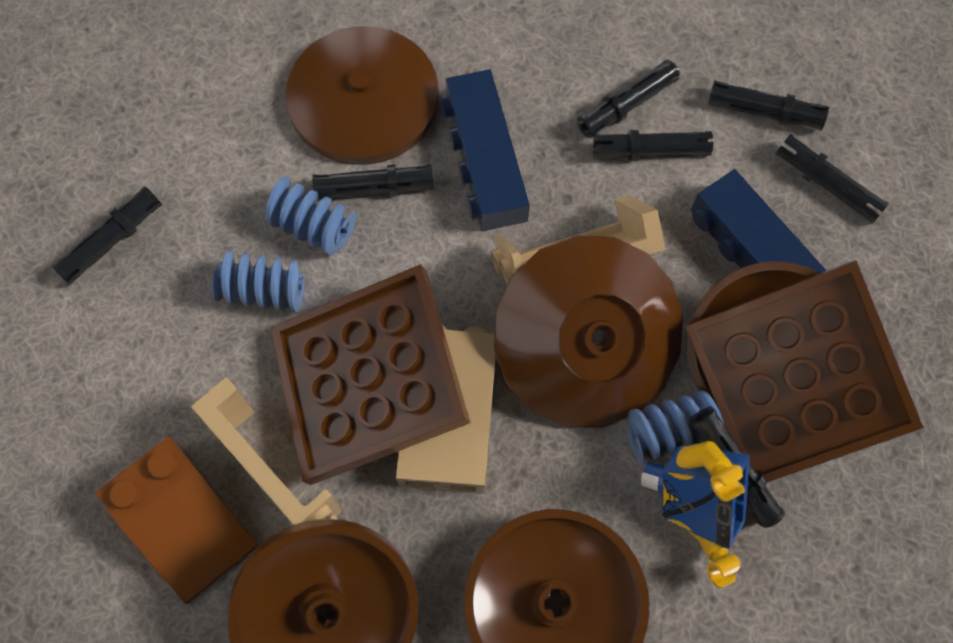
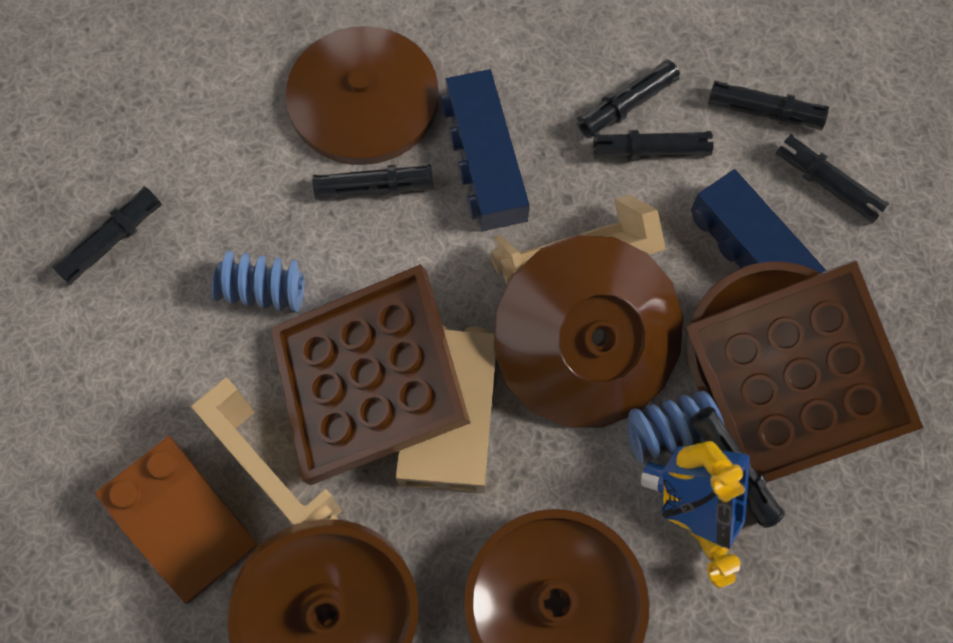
medium blue piece [266,176,357,255] -> none

